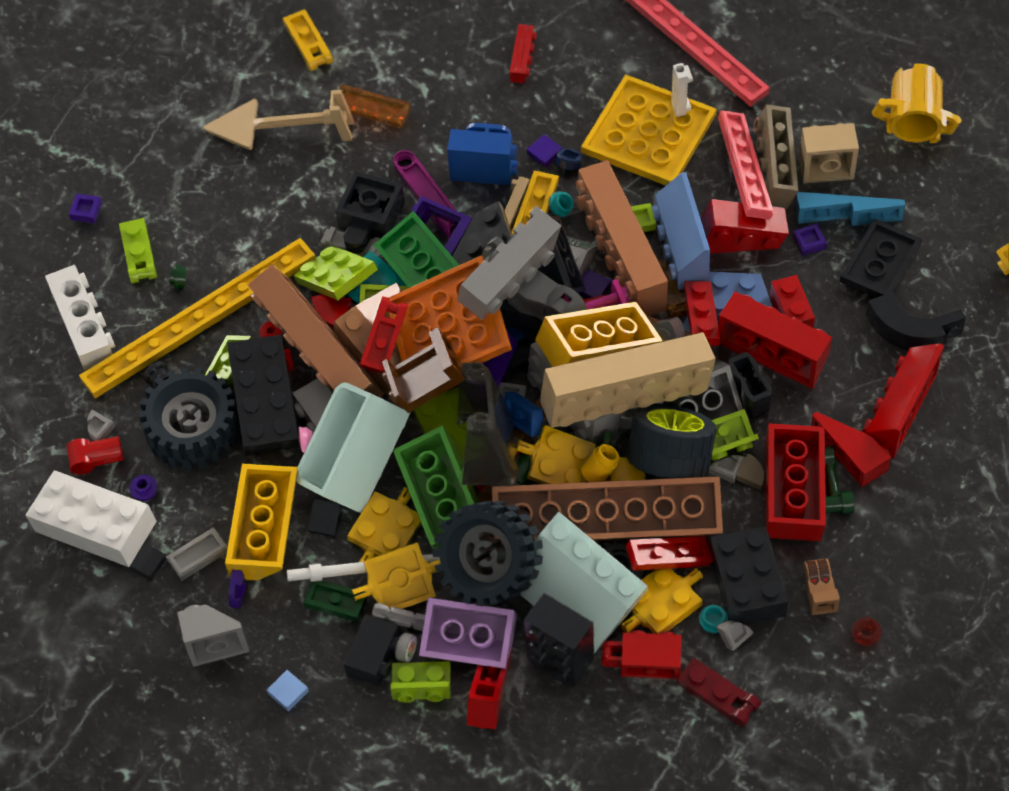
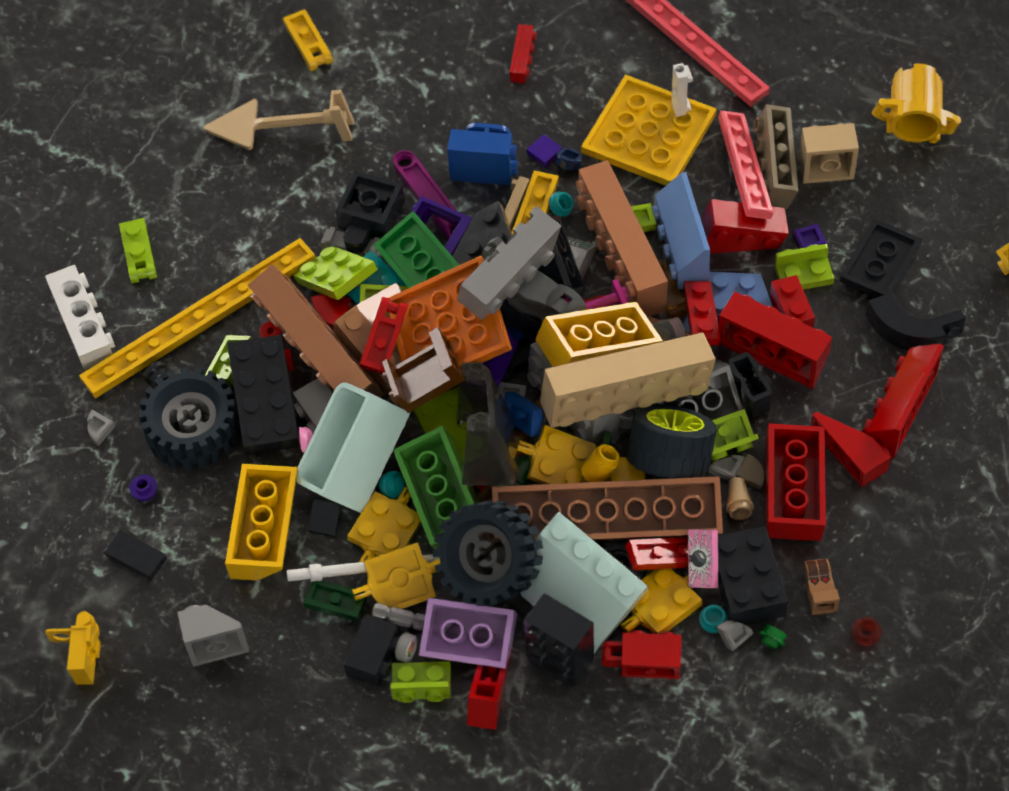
white brick [25,470,157,567] -> none
red piece [67,436,124,475] -> none
dark purple plate [69,194,102,223] -> none
light grey tile [166,527,228,581] -> none
dark green plate [169,264,187,290] -> none
dark purple tile [228,569,247,609] -> none
light blue tile [267,670,309,712] -> none
clear orange plate [339,84,411,128] -> none
dark purple tile [579,270,611,298] -> none
dark red plate [677,658,761,727] -> none
dark azure slope [794,192,906,226] -> none
dark green brick [825,446,854,514] -> none
none -> yellow piece [45,611,101,685]
none -> teal plate [379,471,404,499]
none -> tile [688,529,718,588]
none -> tan cone [726,477,754,520]
none -> green plate [759,624,787,650]
none -> lime bracket [774,244,834,290]

